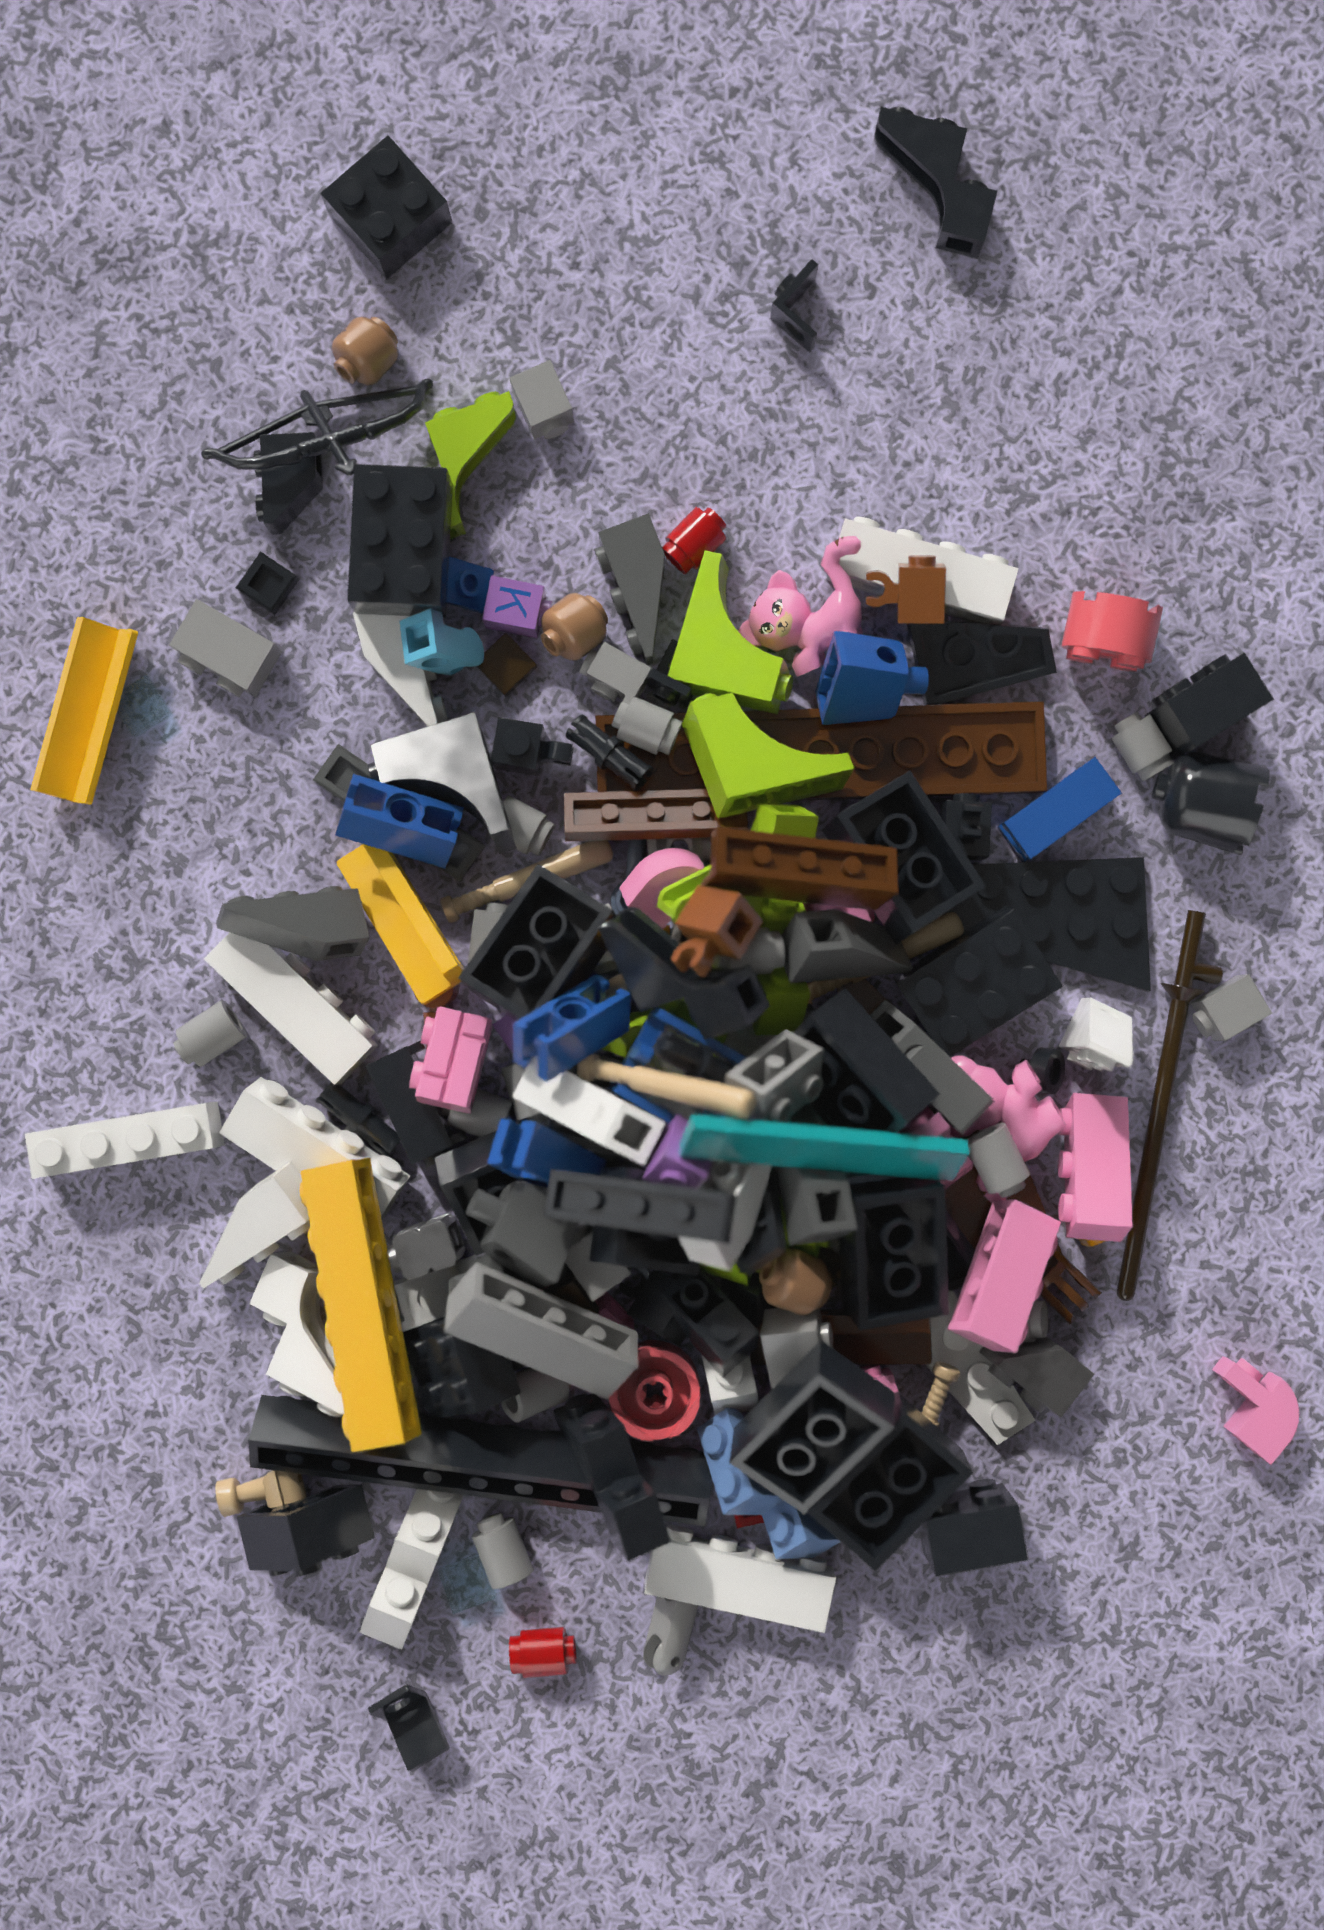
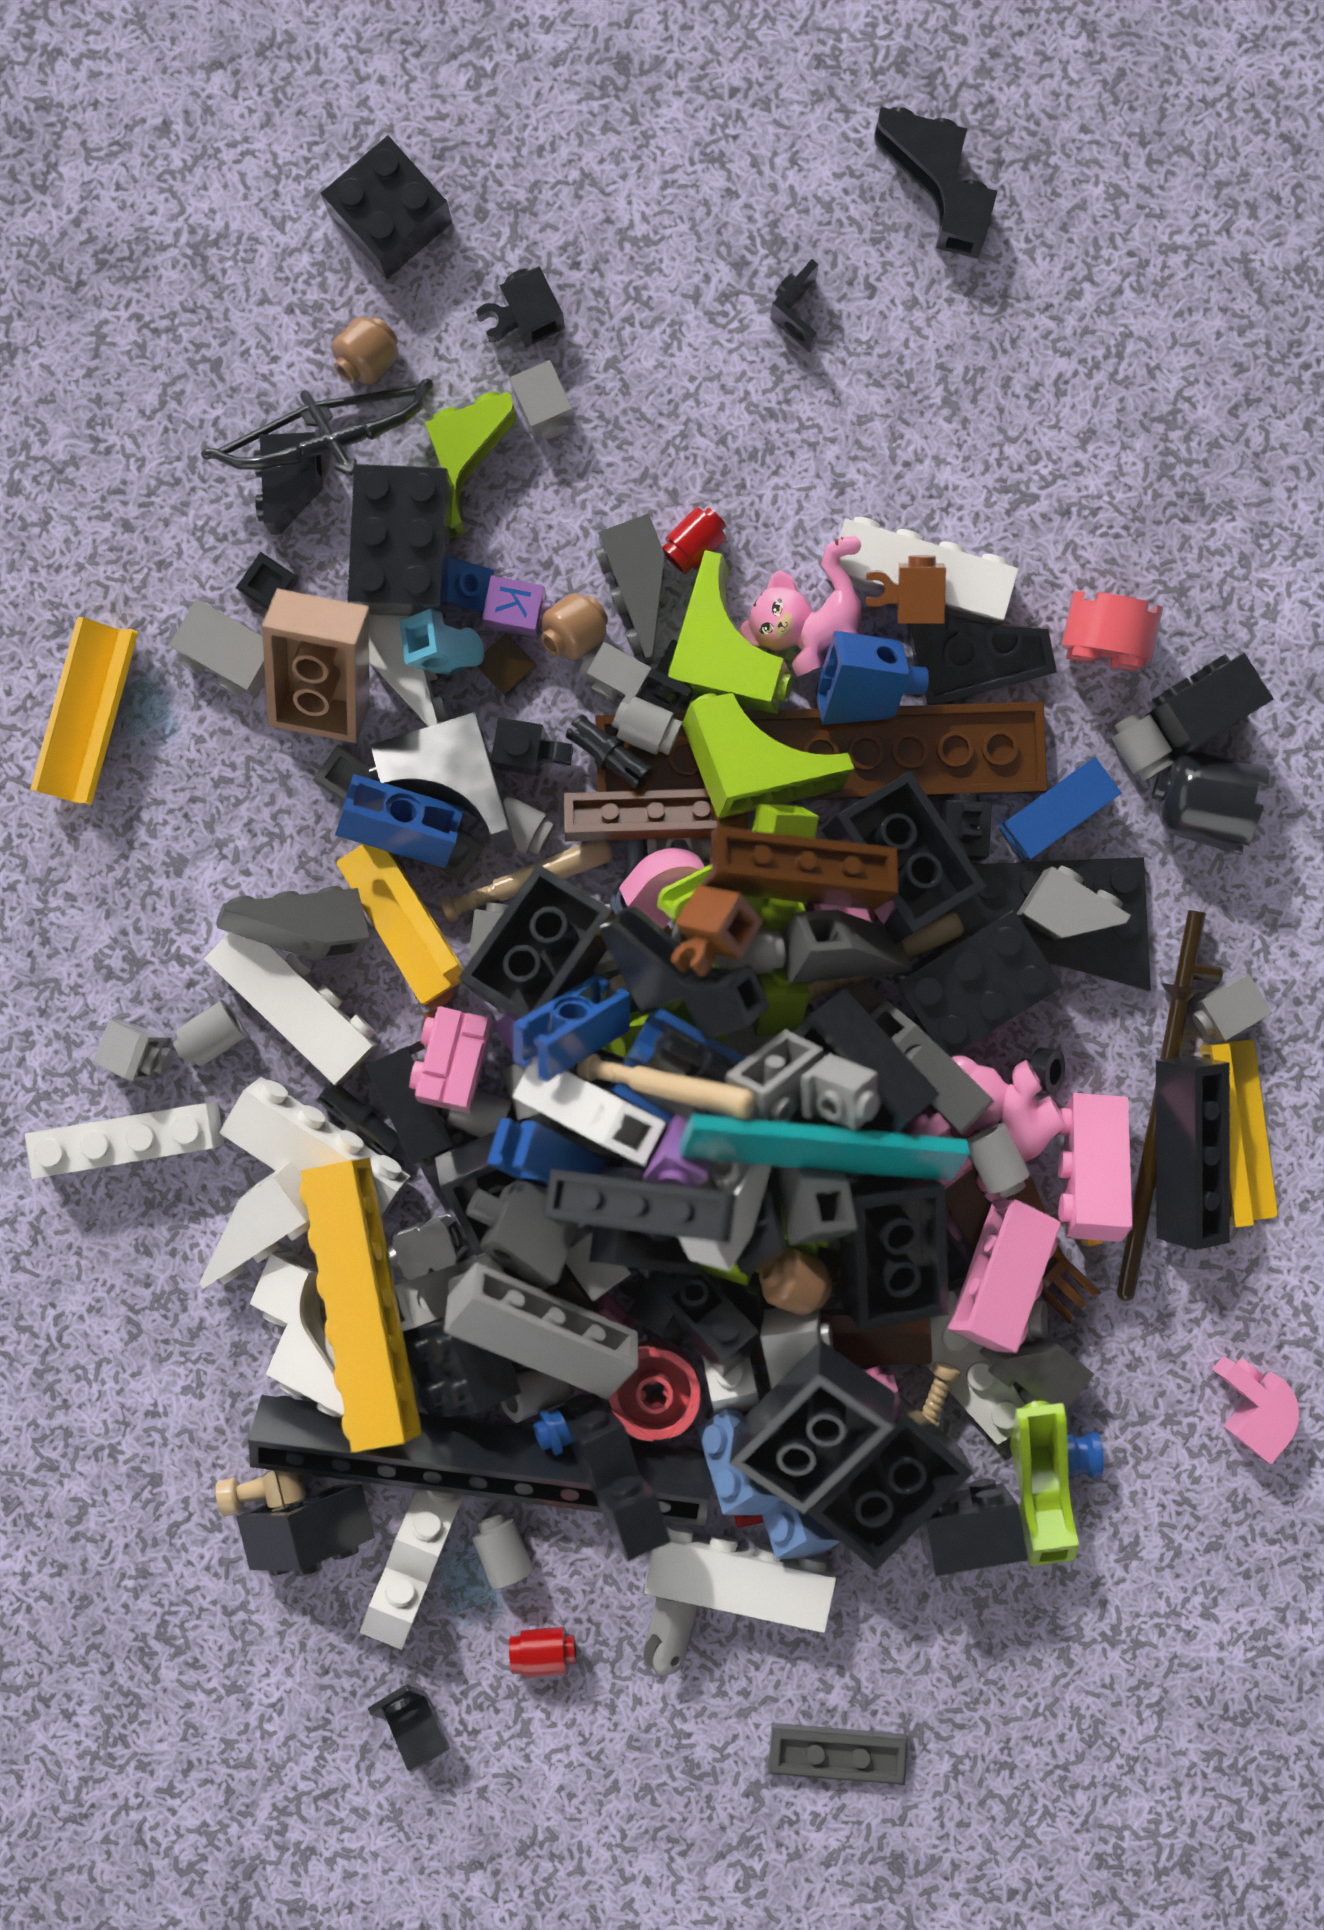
white slope [1059,997,1133,1072] -> none
none -> light grey slope [94,1019,173,1081]
none -> medium nougat brick [262,589,370,743]
none -> black brick [476,266,565,348]
none -> blue plate [533,1409,571,1455]
none -> dark grey tile [768,1723,908,1785]
none -> light grey brick [801,1054,879,1131]
none -> lime arch [1010,1401,1079,1567]
none -> light grey slope [1017,866,1131,940]
none -> blue wheel [1067,1432,1104,1479]
none -> black brick [1156,1055,1230,1250]
none -> yellow panel [1200,1039,1278,1227]

